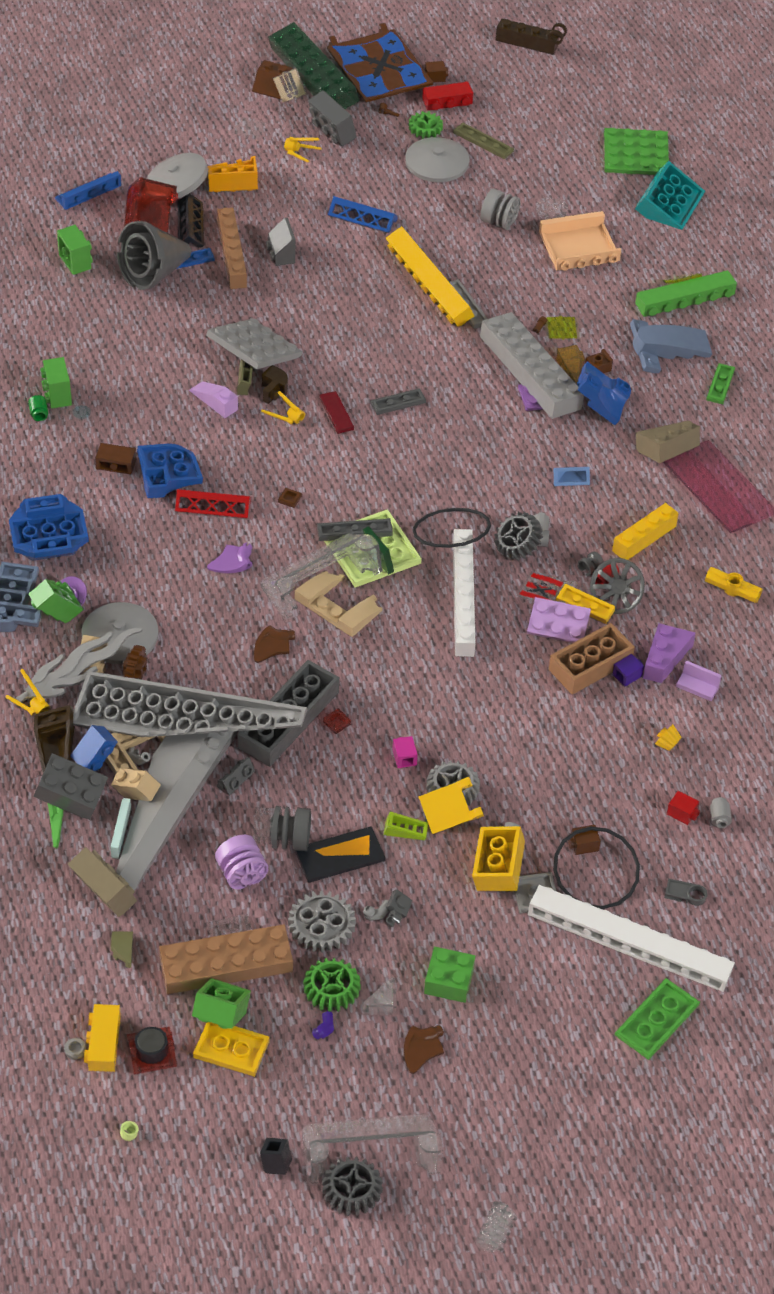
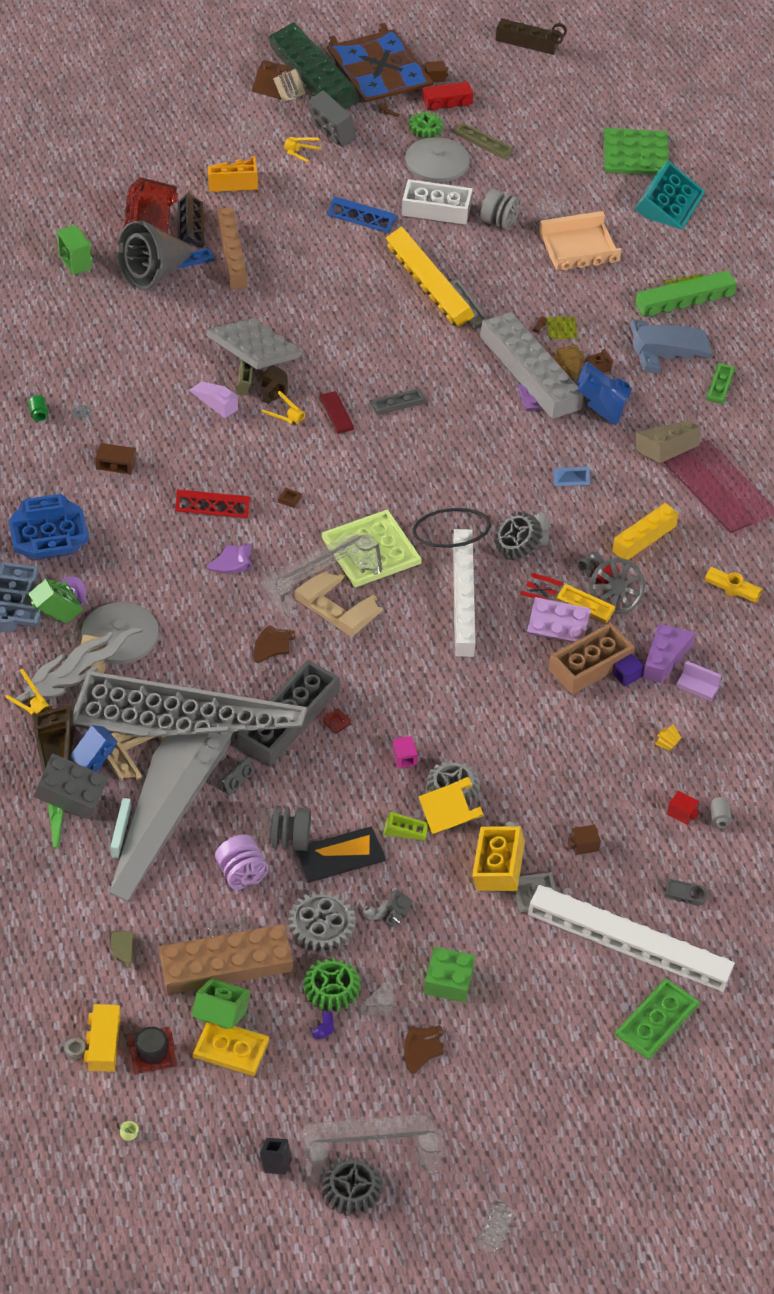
bright green brick [40,357,72,408] -> none
blue fence [55,171,121,210] -> none
dark tan brick [68,847,137,917] -> none
tan brick [111,768,161,801] -> none
reddish brown gear [122,645,148,680] -> none
light grey arm [127,747,150,765] -> none
blue slope [137,444,203,498] -> none
light grey dish [145,153,208,201] -> none
dark grey slope [266,217,296,266] -> none
dark grey tile [317,518,393,541] -> none
dark green tile [363,526,394,575] -> none
black piece [553,826,640,909] -> none
none -> white brick [402,179,473,225]

